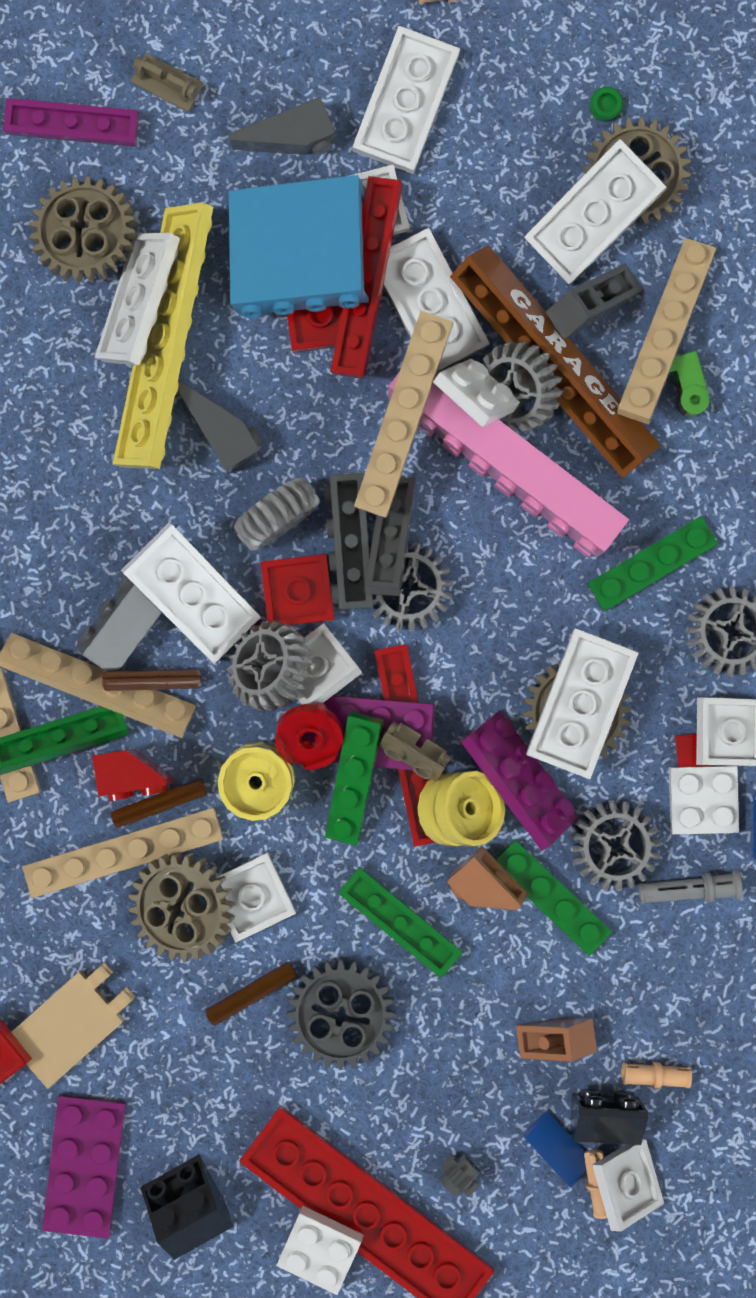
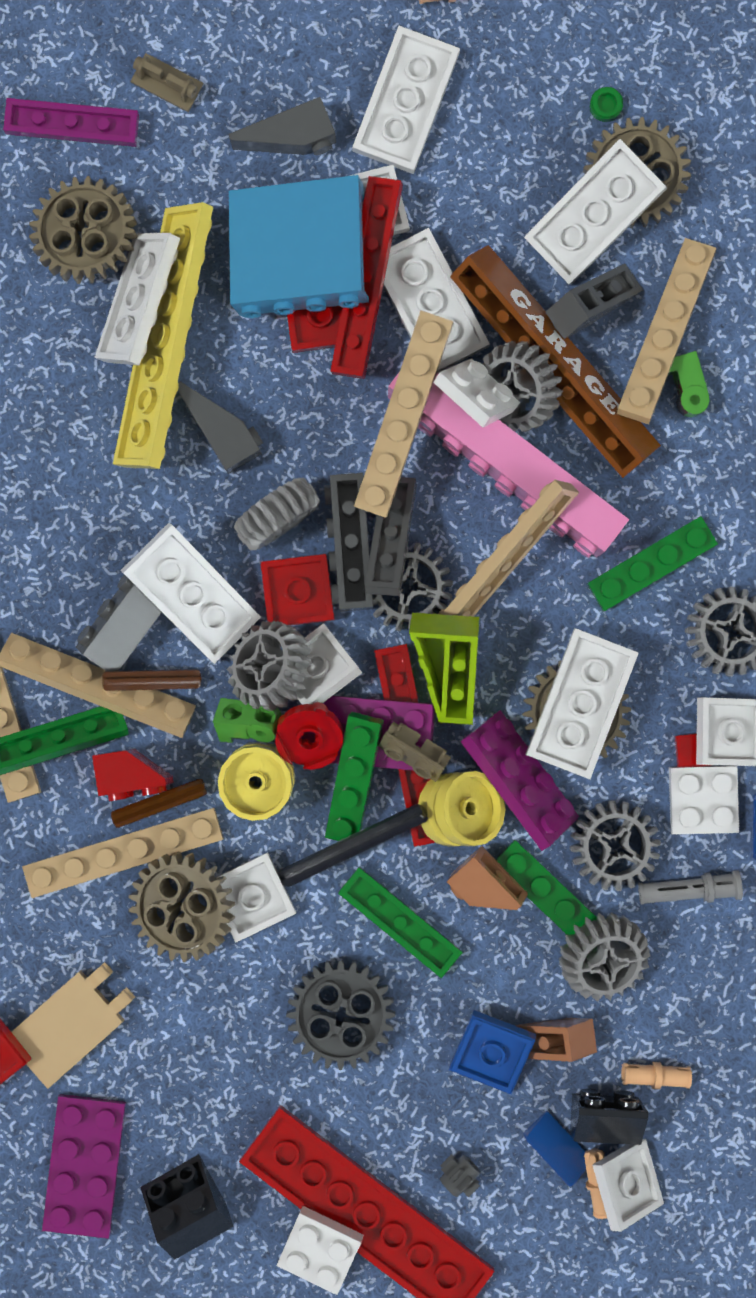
reddish brown axle [205,962,297,1026] -> none
none -> bright green leg [213,698,282,743]
none -> black axle [278,804,428,887]
none -> lime wedge [409,613,480,725]
none -> tan plate [438,480,579,616]
none -> blue tile [449,1010,536,1094]
none -> light grey gear [559,912,651,1002]

